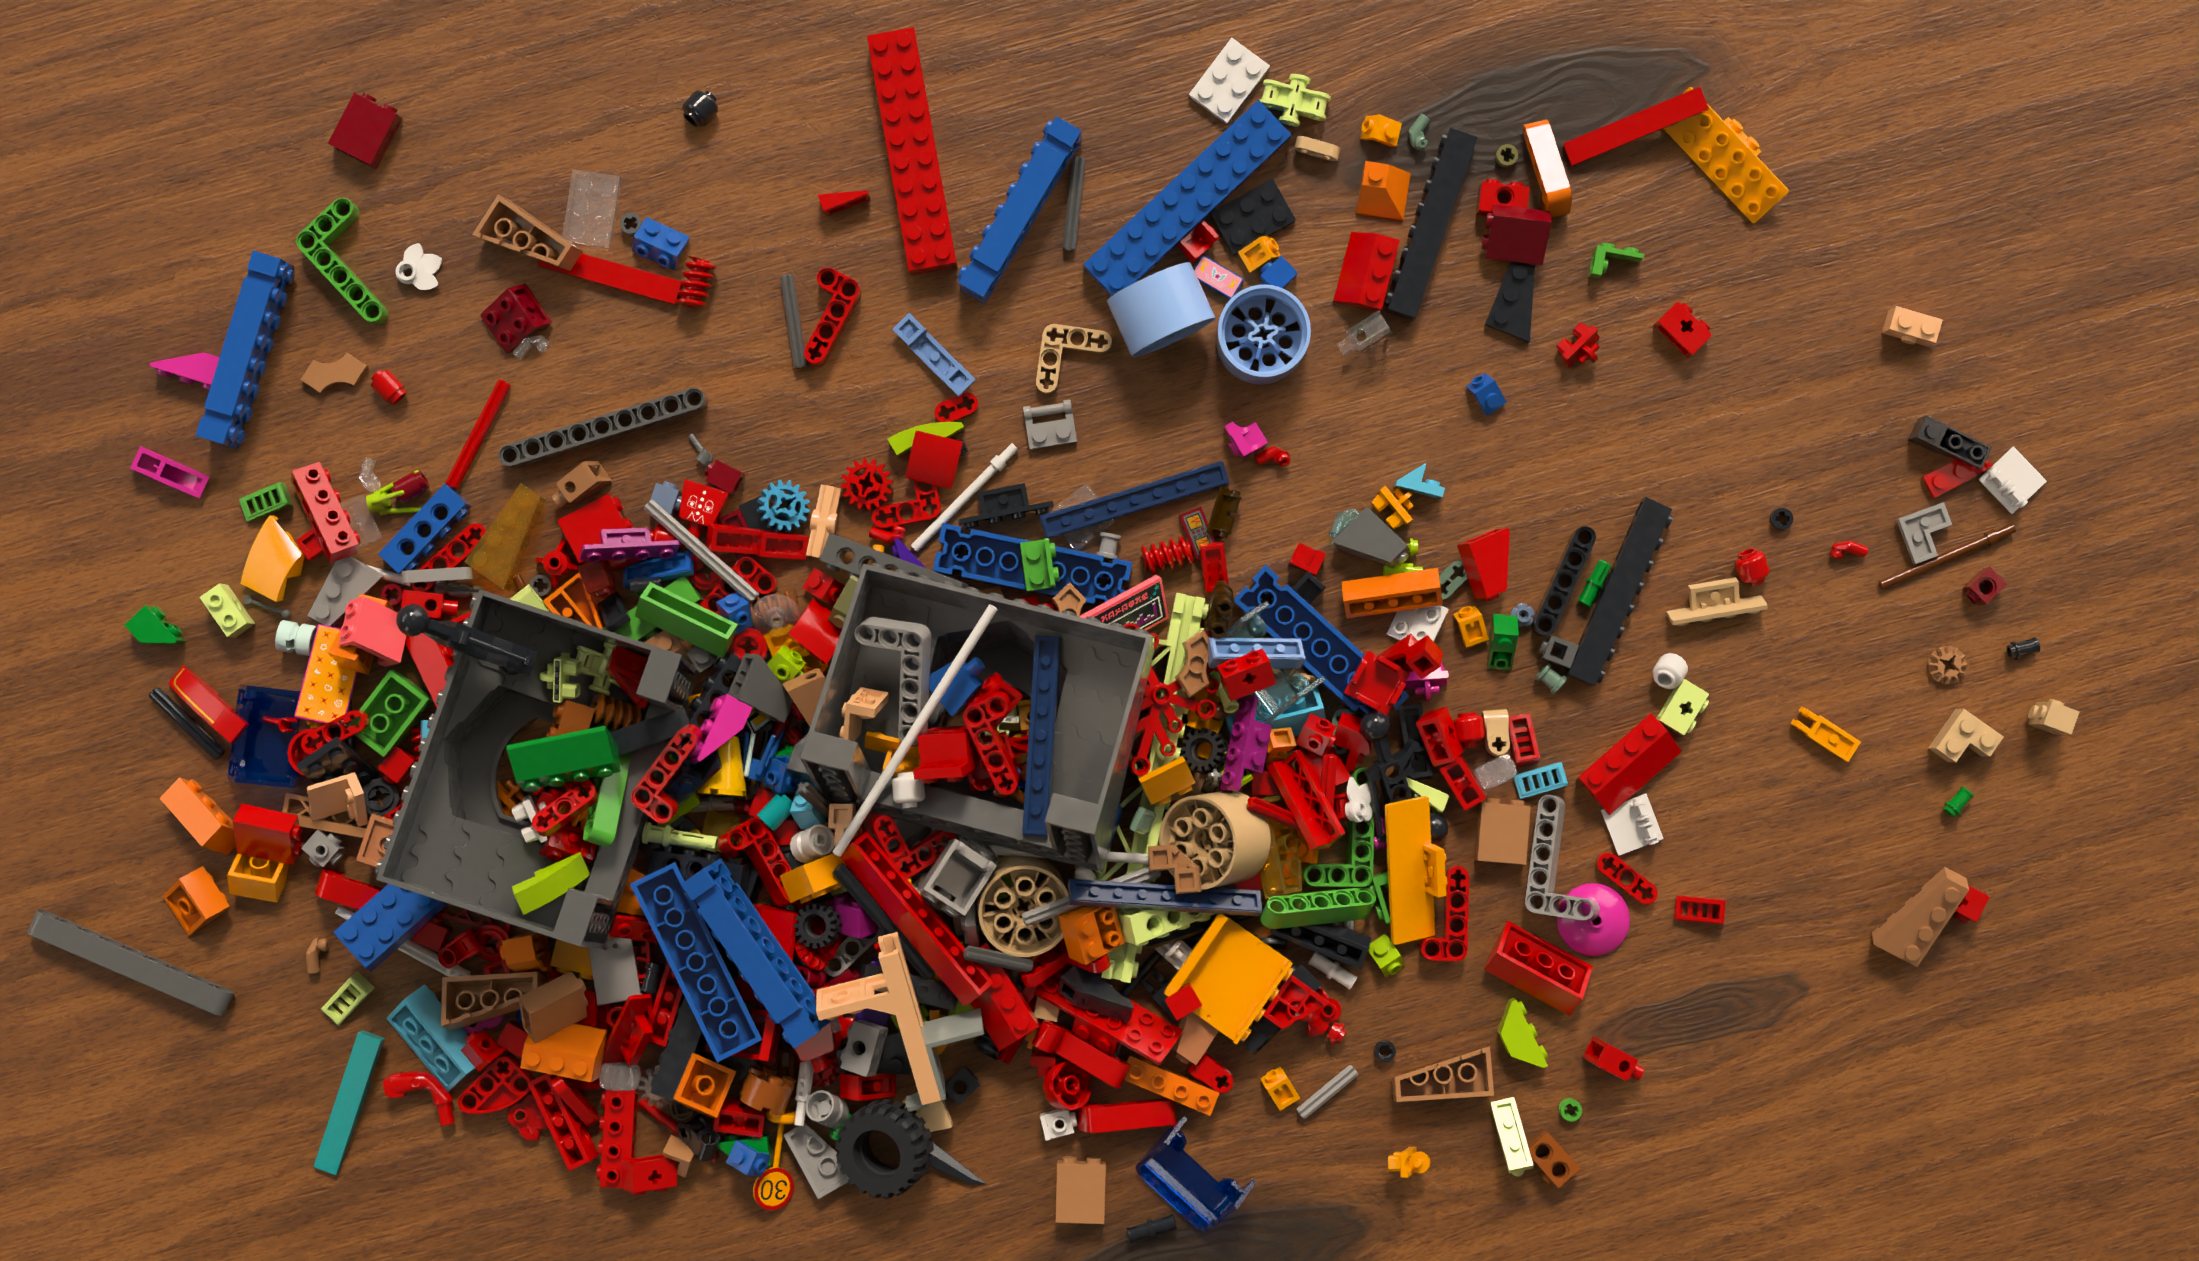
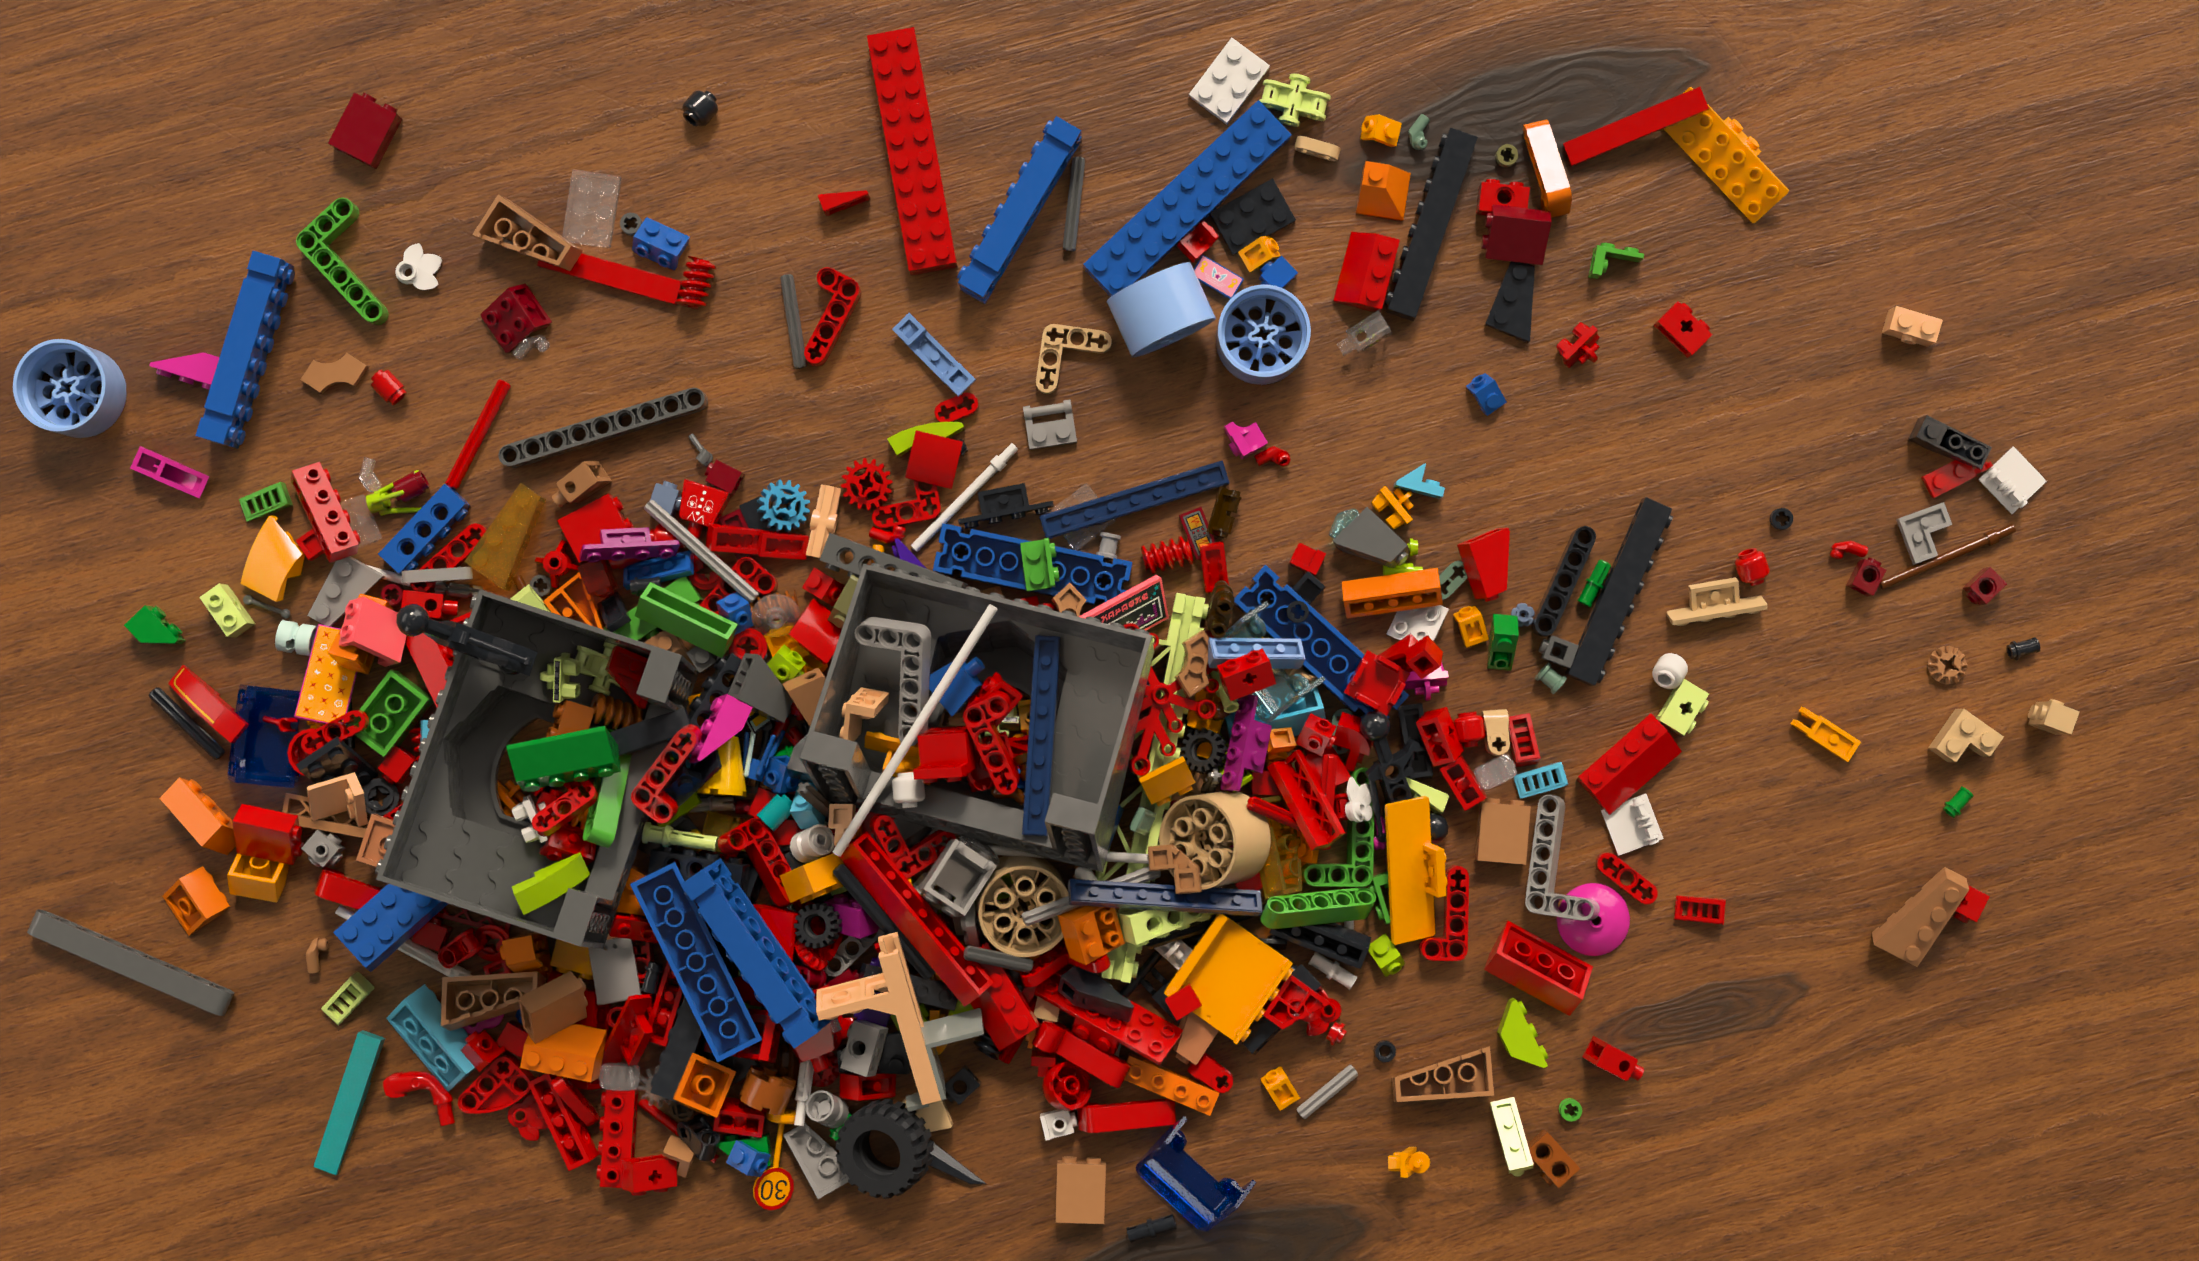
none -> light blue wheel [13,339,127,438]
none -> black bush [1286,601,1309,623]
none -> dark red brick [1846,557,1887,597]

